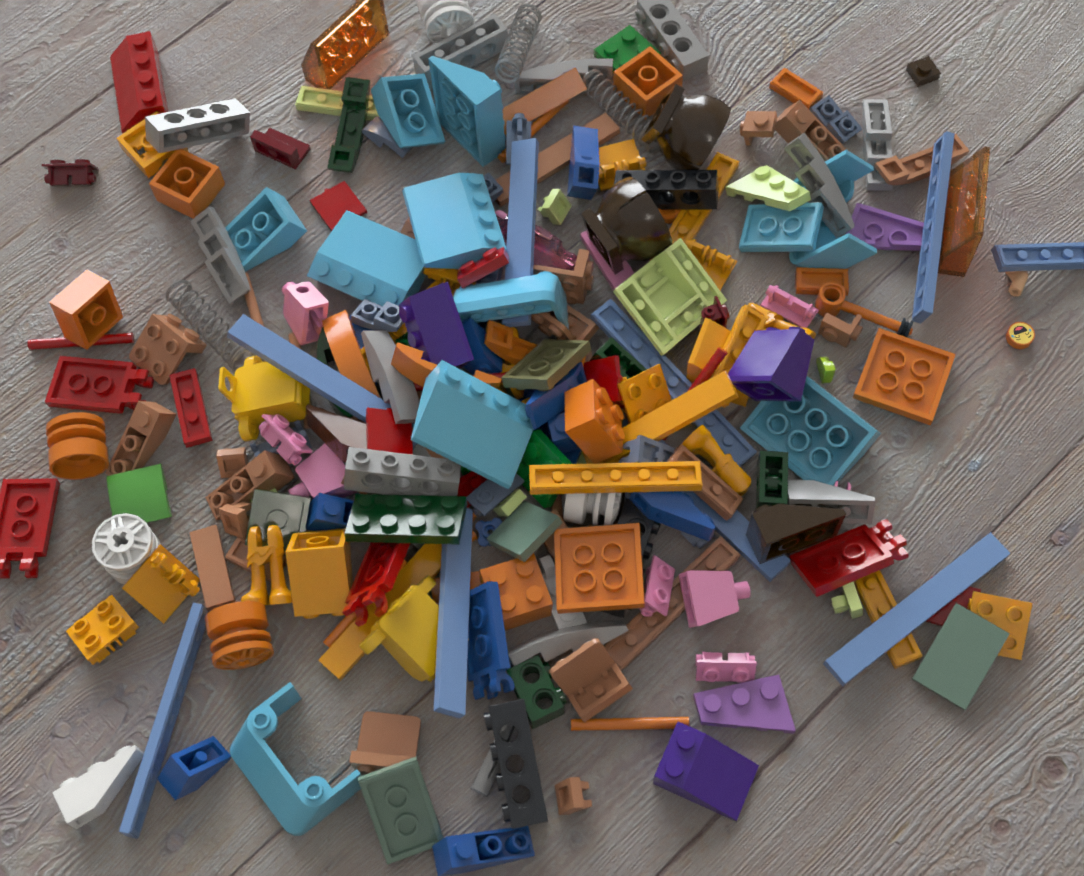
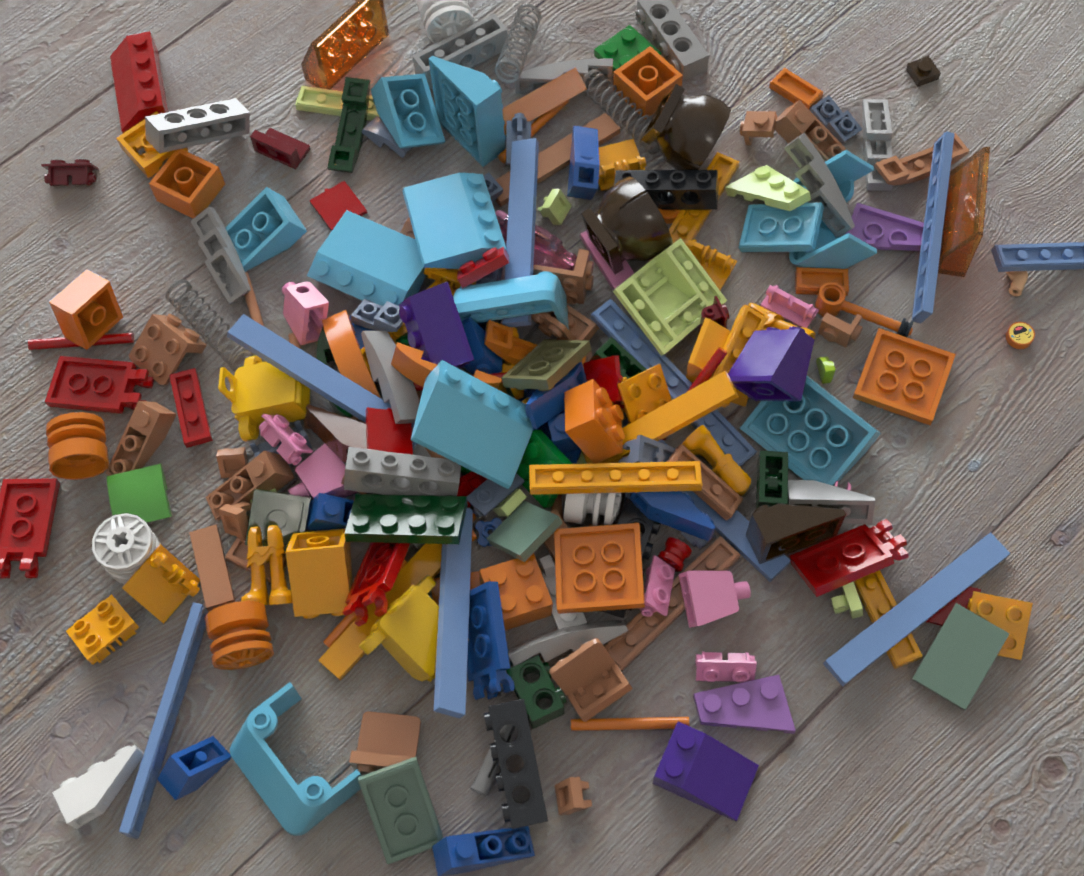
none -> red wheel [657,537,692,572]

